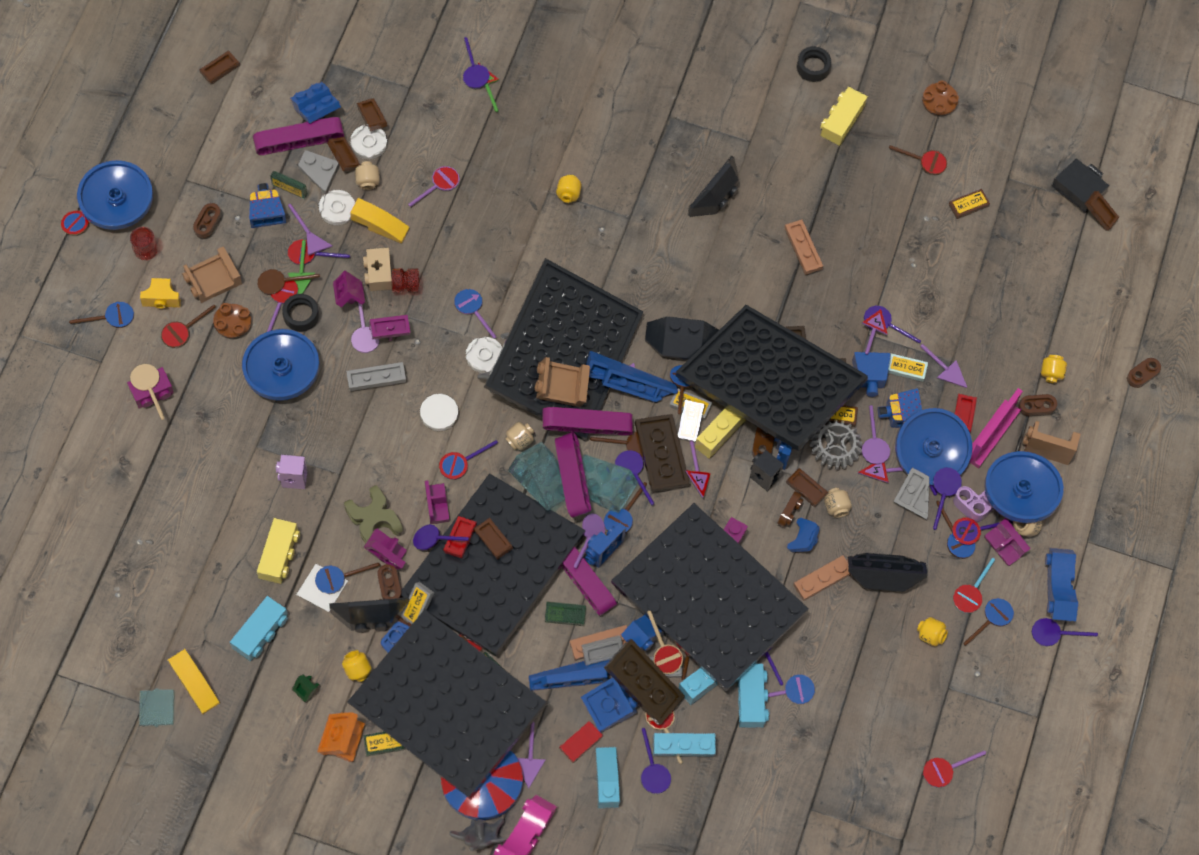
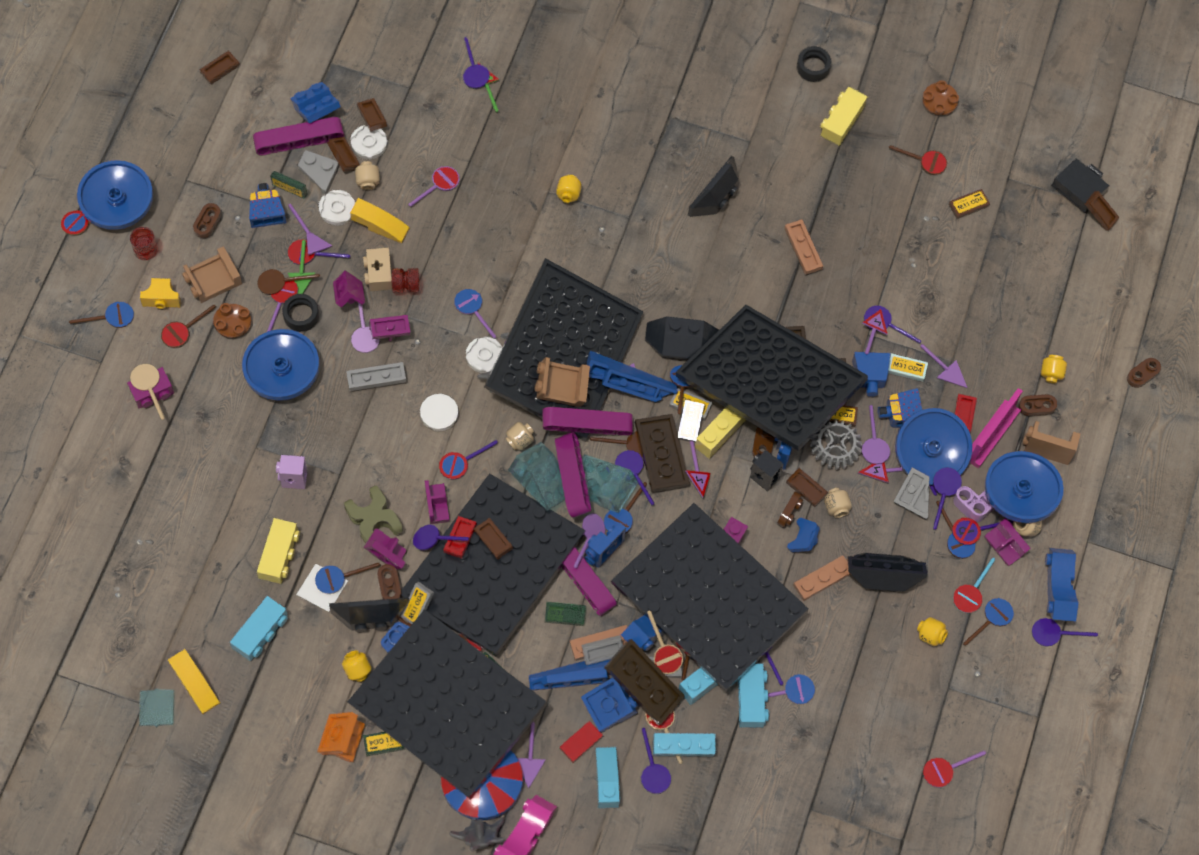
dark green tile [292,674,319,703] -> none

